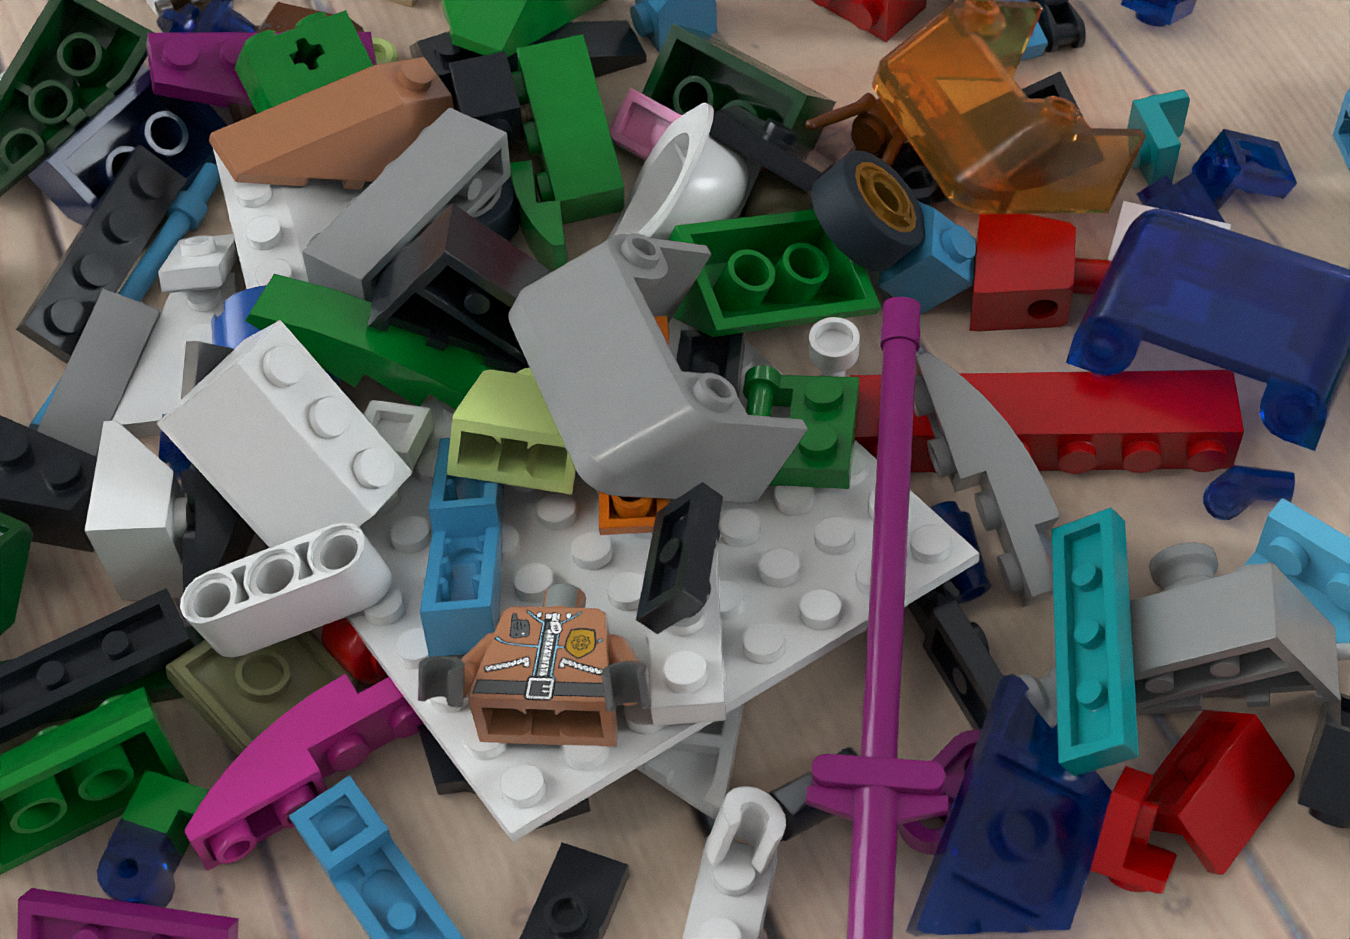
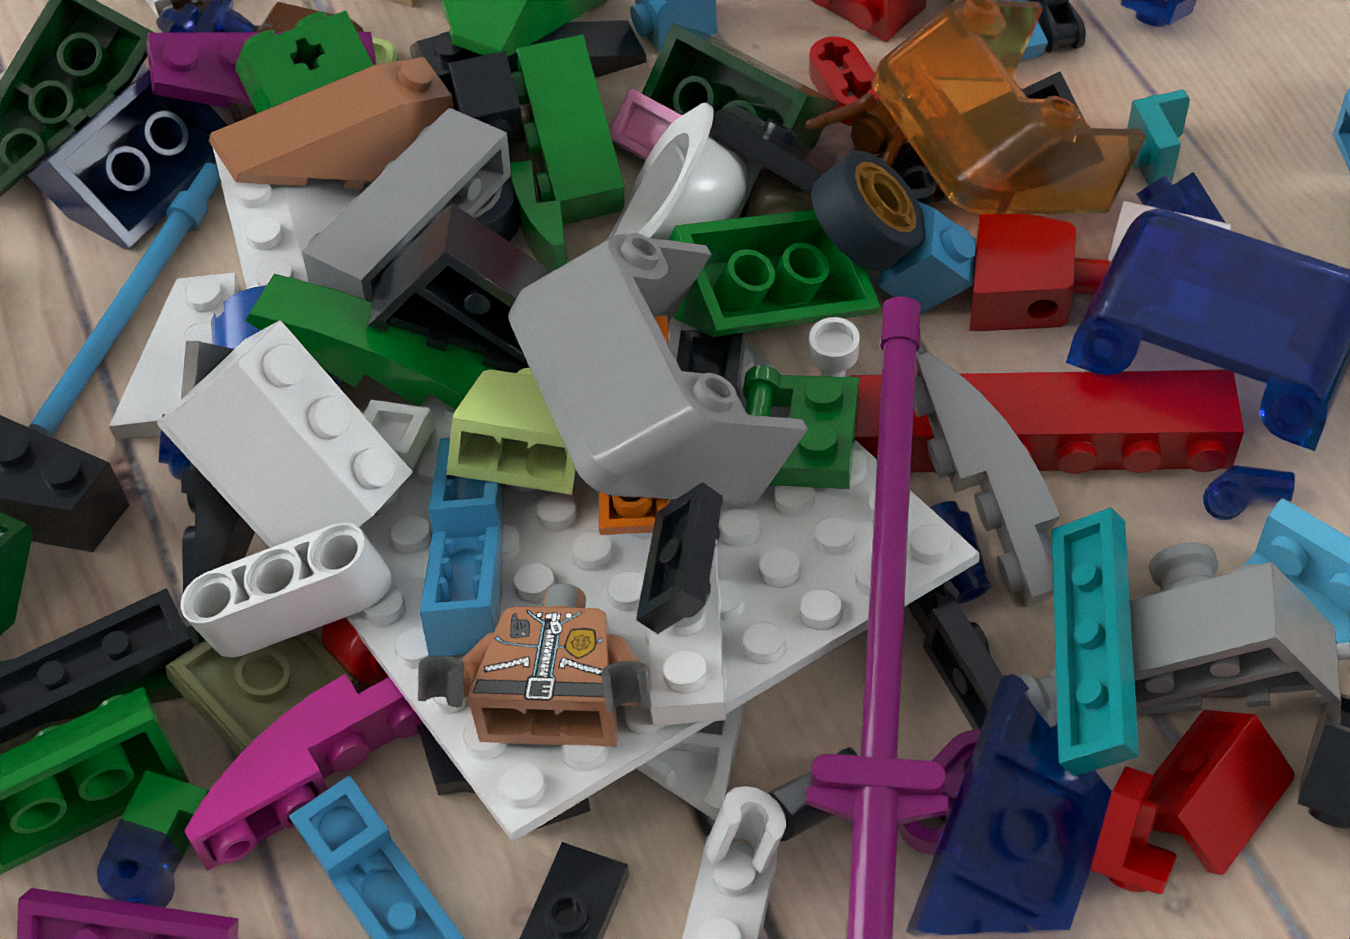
black plate [16,144,187,364] -> none
light grey tile [37,289,160,457] -> none
white slope [85,420,195,601] -> none
white plate [158,234,239,293] -> none
clear blue bracket [1192,129,1297,210] -> none
none -> red beam [809,36,883,126]

